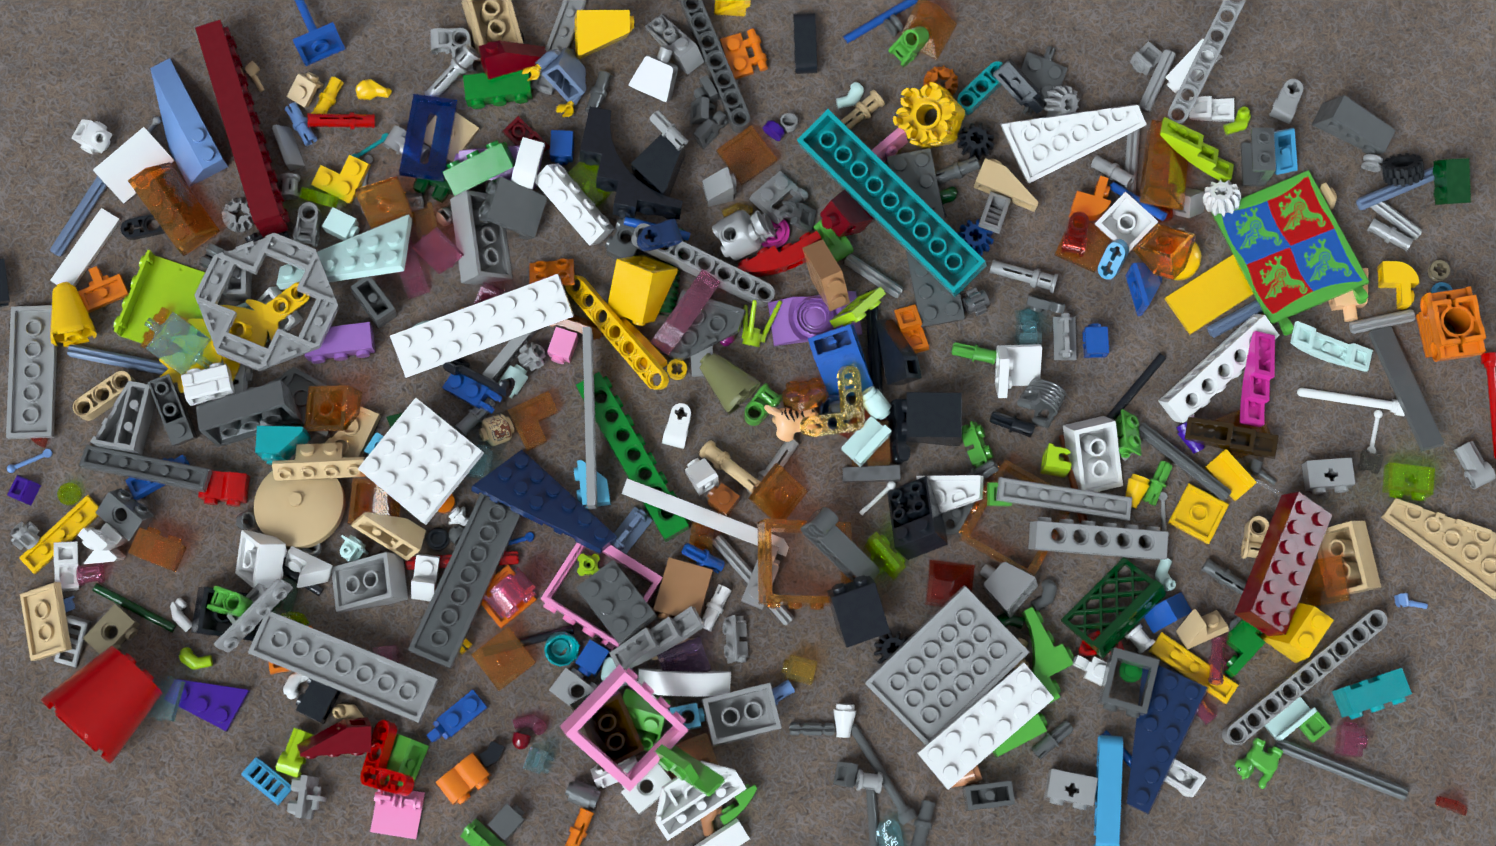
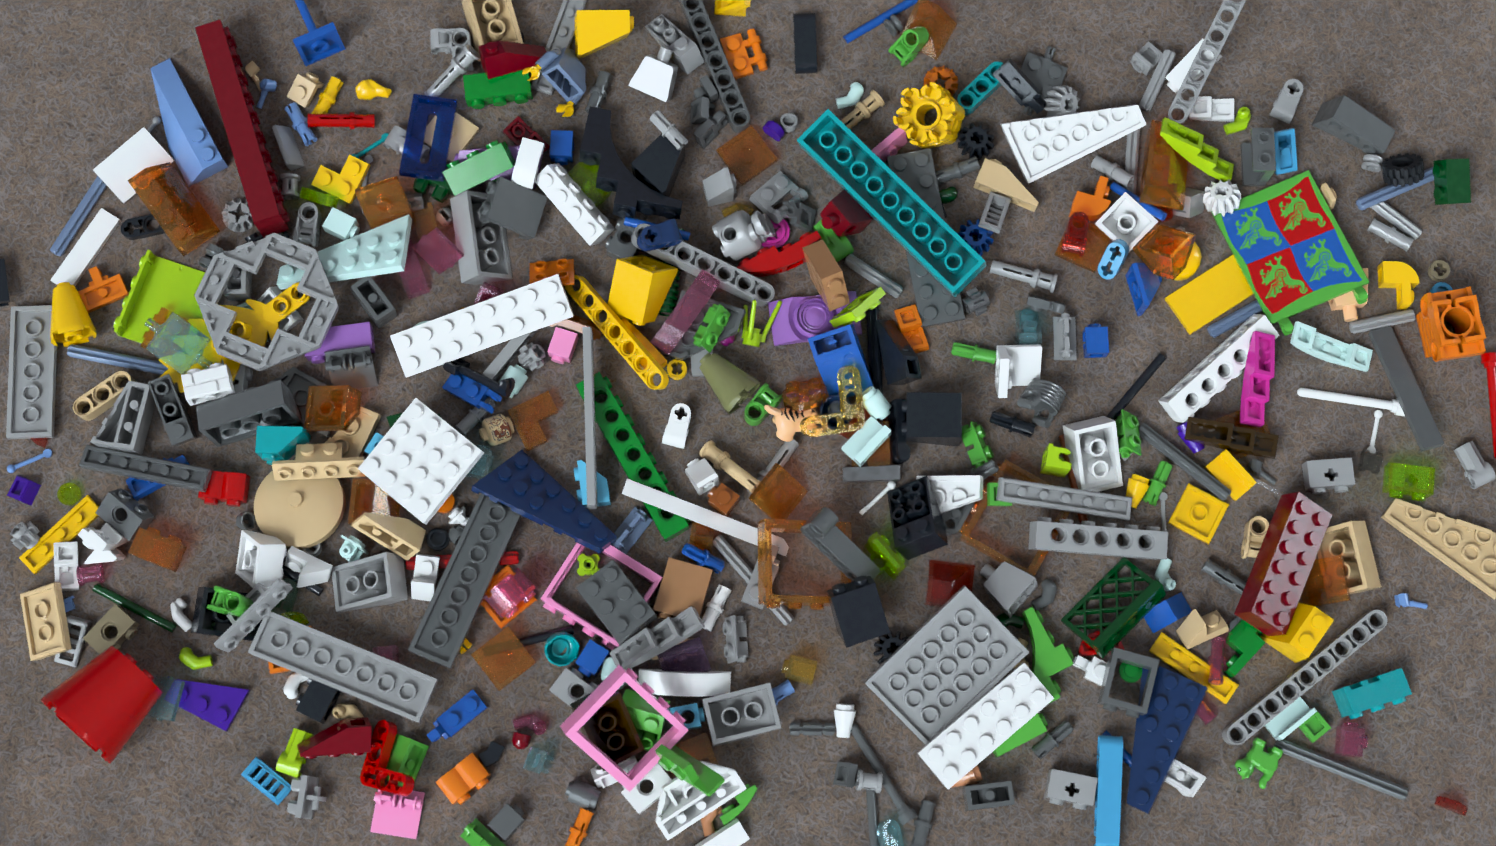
white brick [72,119,113,154] -> none
blue hinge [508,532,534,546] -> none
white bush [1125,624,1155,654] -> none
none -> medium blue hand [257,79,277,109]
none -> dark grey hinge [324,345,378,391]
none -> bright green hinge [693,304,731,353]

